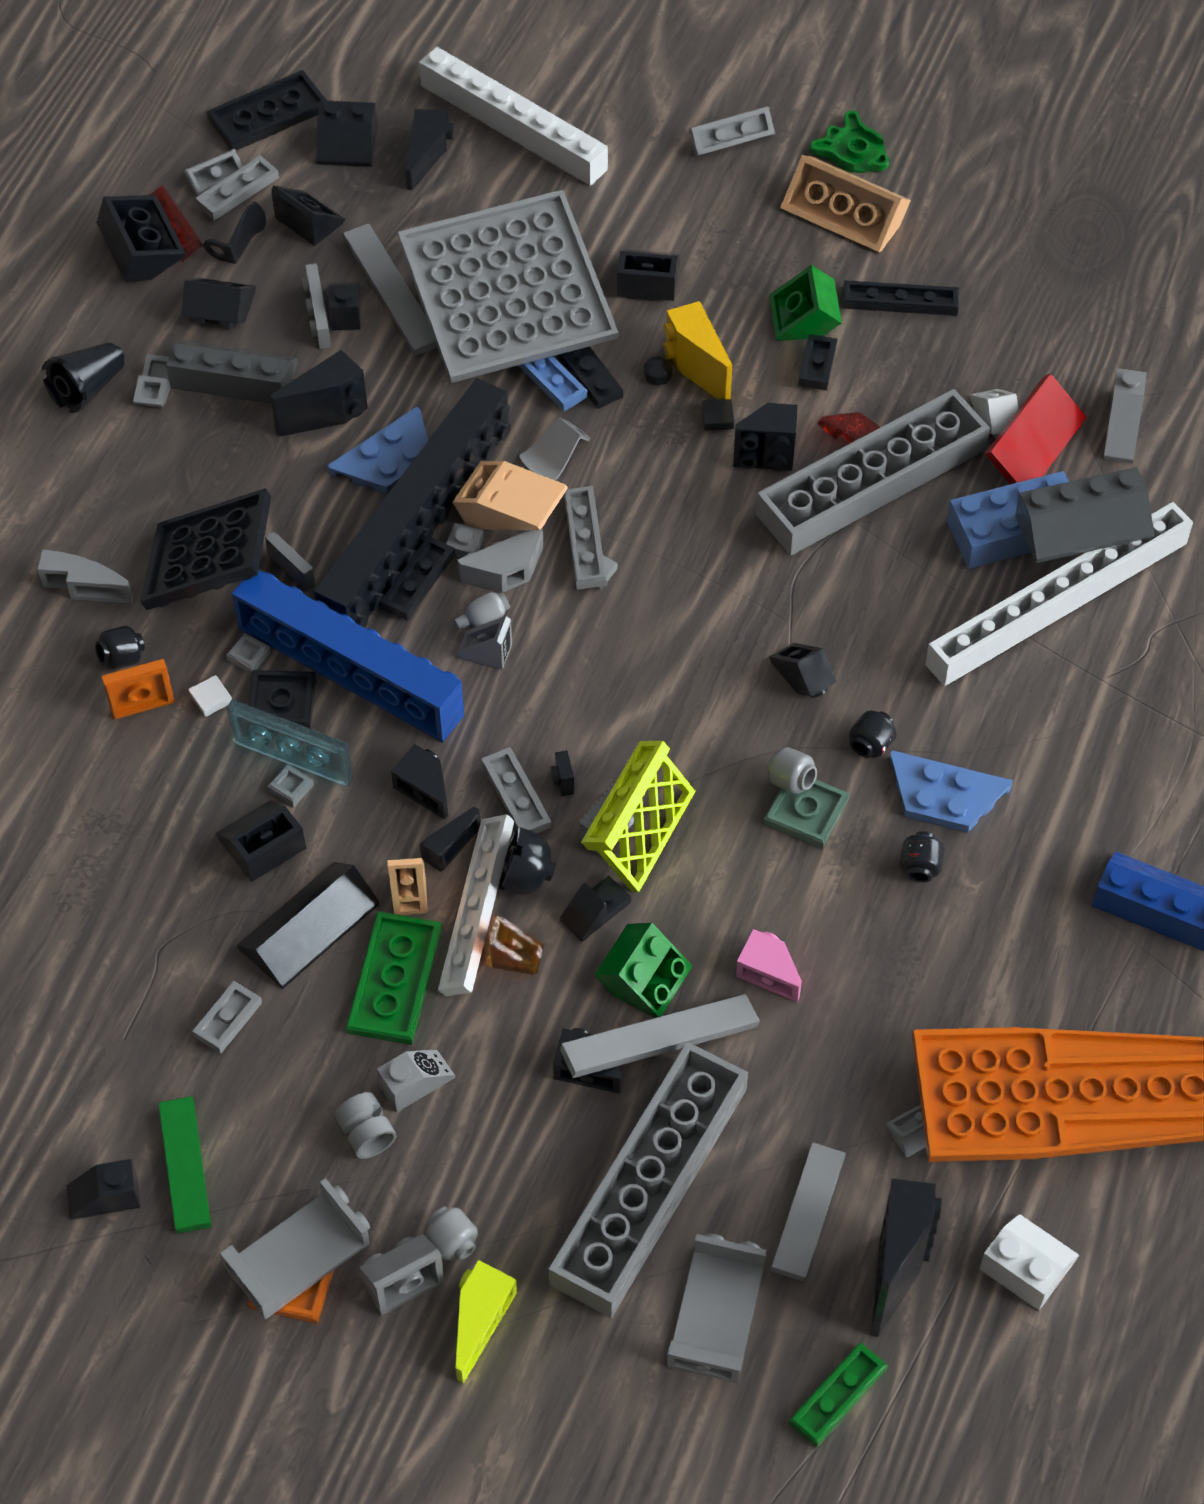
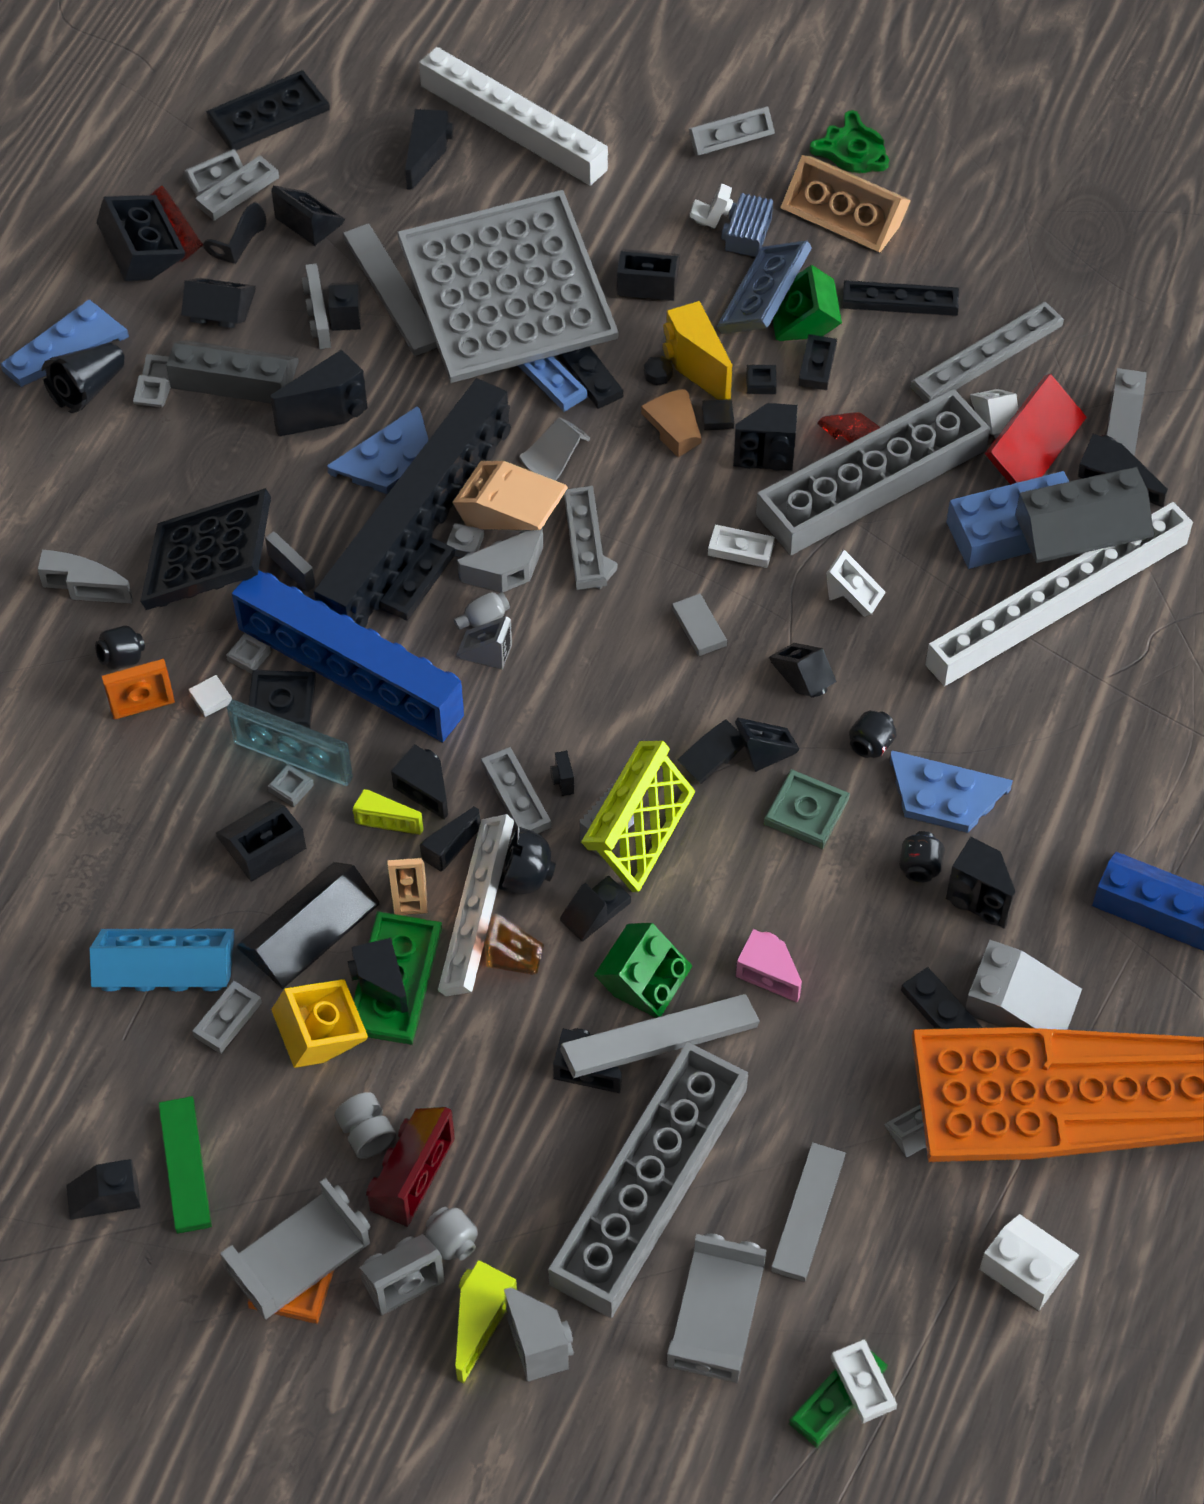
black slope [316,100,378,167] -> none
light grey slope [377,1049,455,1112] -> none
light grey head [767,747,817,794] -> none
black slope [871,1178,942,1337] -> none
none -> medium blue wing [0,299,129,387]
none -> dark azure slope [90,929,234,991]
none -> yellow slope [271,979,368,1068]
none -> black slope [347,938,408,1013]
none -> neon yellow slope [353,789,424,835]
none -> dark red slope [366,1107,455,1227]
none -> light grey slope [504,1287,573,1382]
none -> medium nougat slope [641,389,702,458]
none -> light grey tile [672,594,727,657]
none -> black slope [677,719,744,784]
none -> white bracket [689,184,733,229]
none -> white plate [708,524,775,568]
none -> sand blue tile [717,241,812,334]
none -> sand blue brick [721,193,773,257]
none -> black slope [735,718,800,772]
none -> black tile [746,365,777,394]
none -> white slope [826,550,886,617]
none -> white plate [831,1339,897,1423]
none -> black plate [901,967,983,1029]
none -> light grey tile [910,302,1064,403]
none -> black slope [946,837,1016,929]
none -> slope [965,940,1082,1030]
none -> black slope [1078,433,1168,507]

